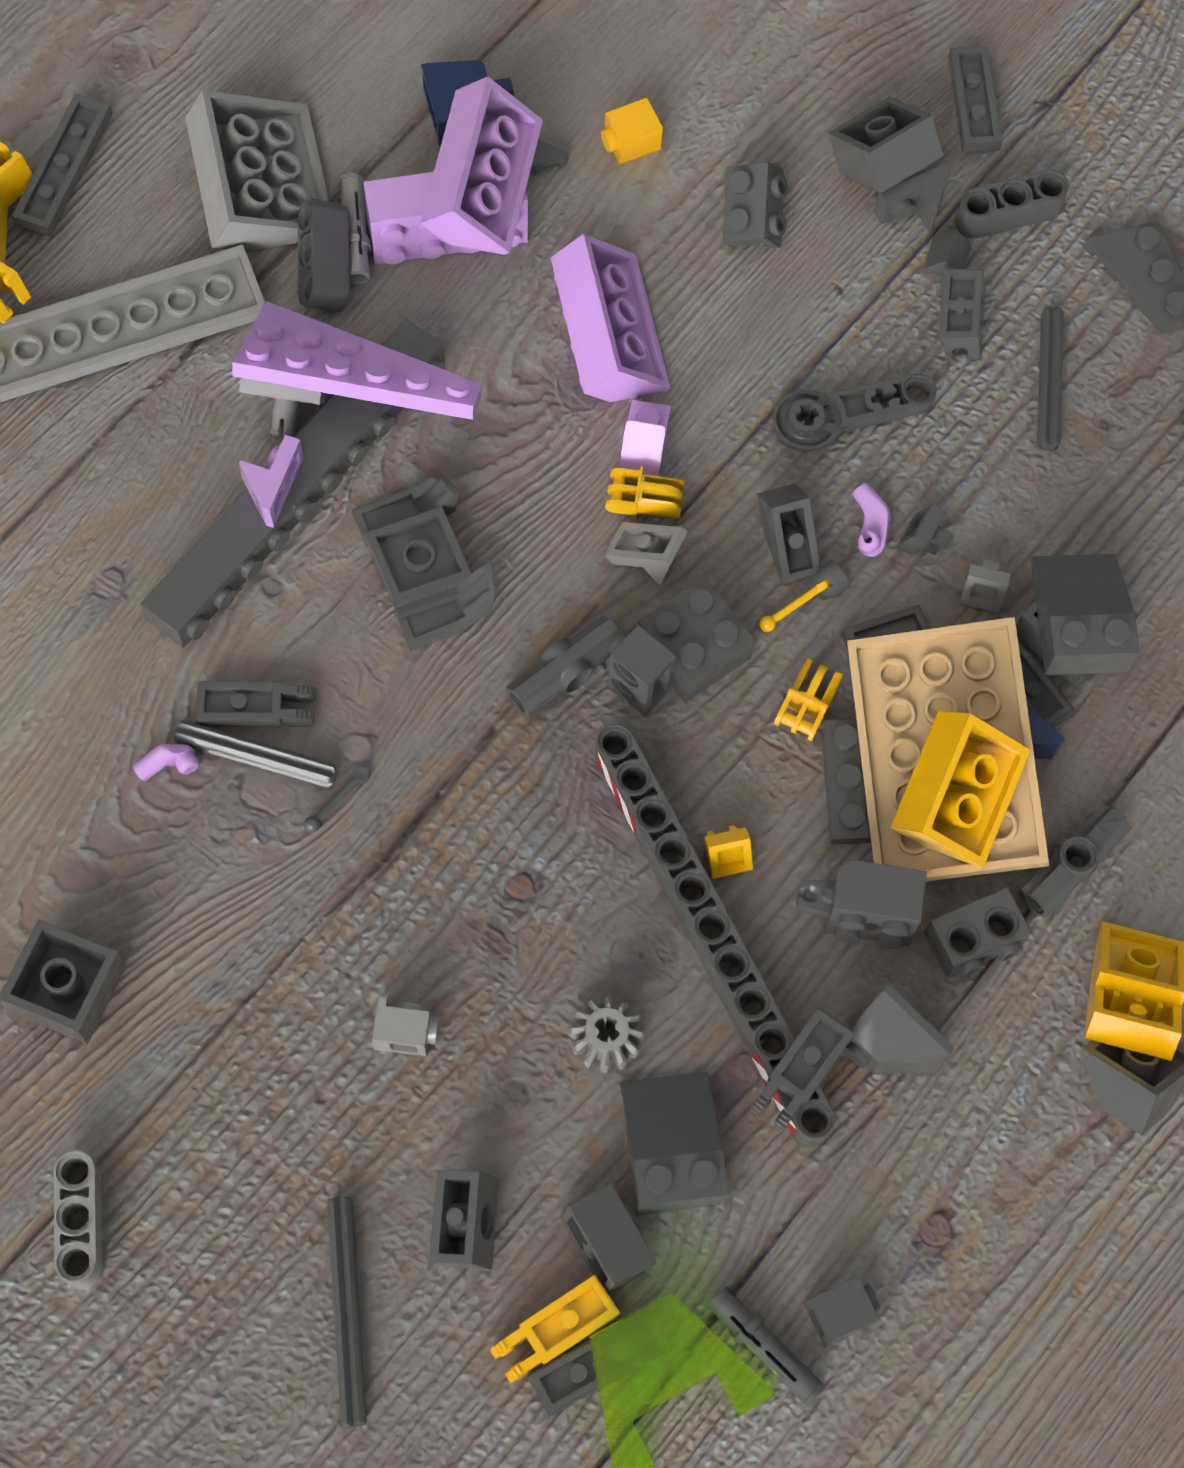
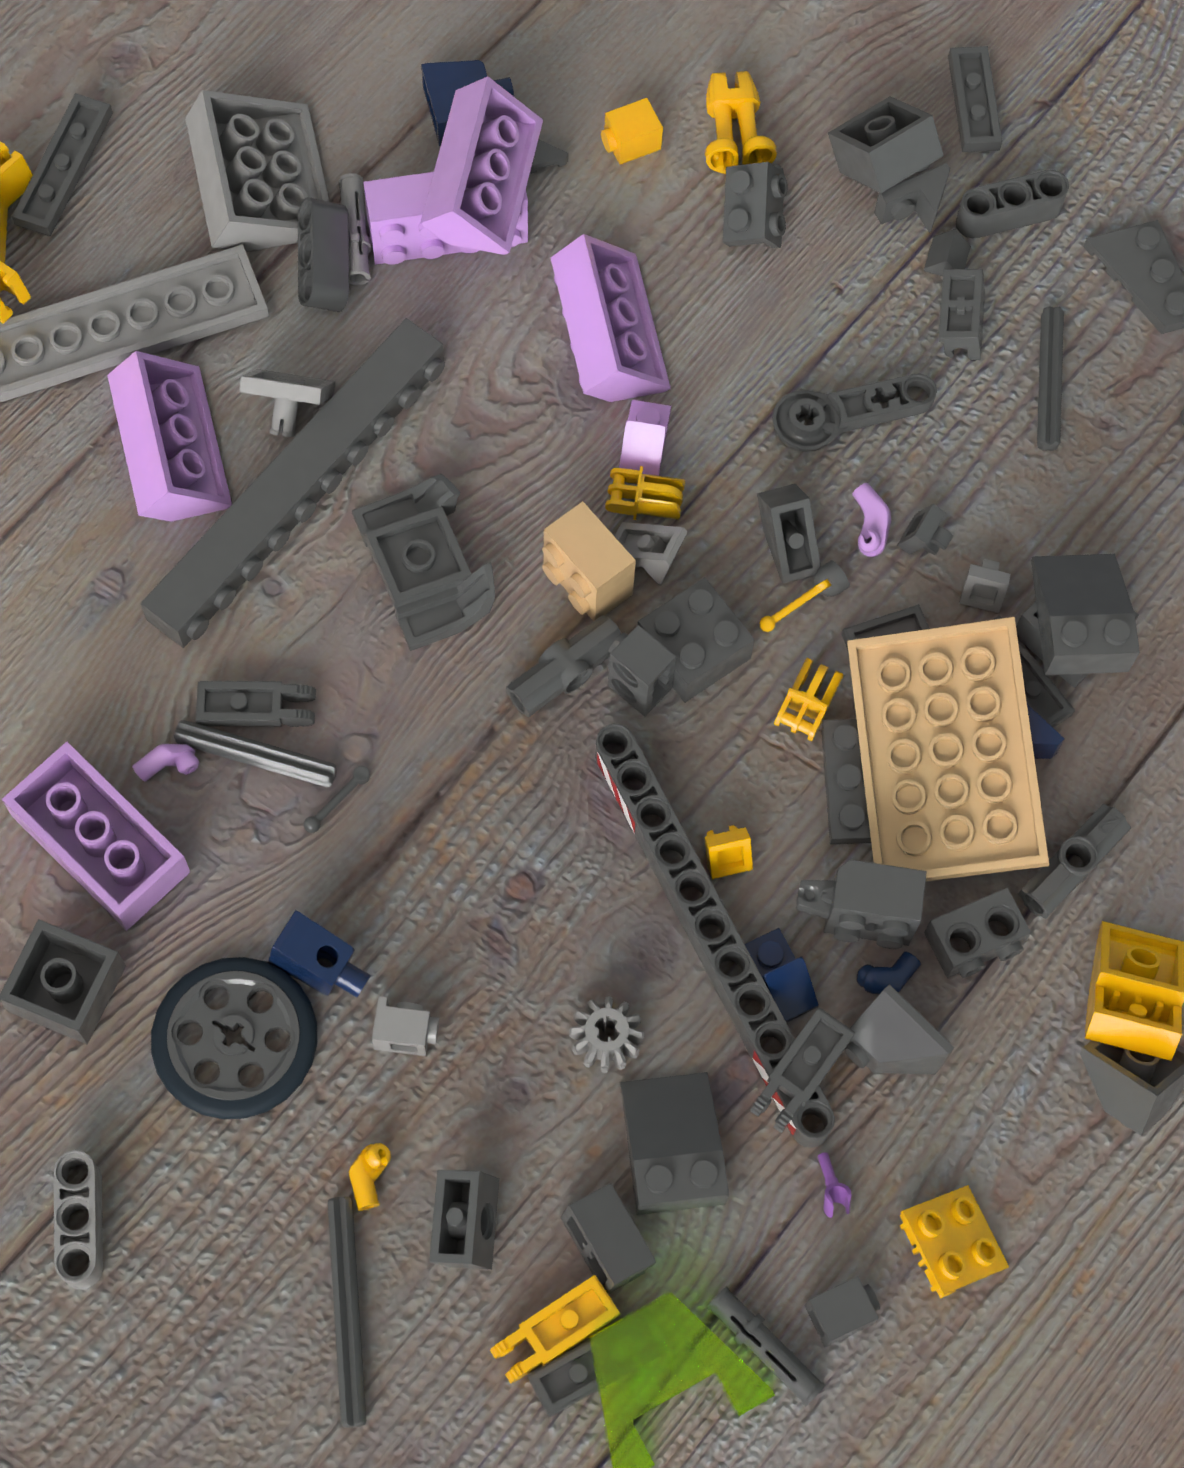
lavender wing [232,301,482,420] -> none
lavender slope [239,435,304,528] -> none
yellow slope [890,711,1031,868] -> none
none -> lavender brick [2,742,190,931]
none -> lavender slope [107,351,232,522]
none -> wedge [151,957,317,1120]
none -> dark blue torso [268,910,371,998]
none -> yellow arm [349,1143,391,1211]
none -> tan brick [542,501,636,621]
none -> yellow piece [705,71,777,174]
none -> dark blue slope [745,928,819,1023]
none -> medium lavender hand [818,1152,852,1218]
none -> dark blue arm [856,951,921,995]
none -> yellow hinge [899,1185,1009,1299]

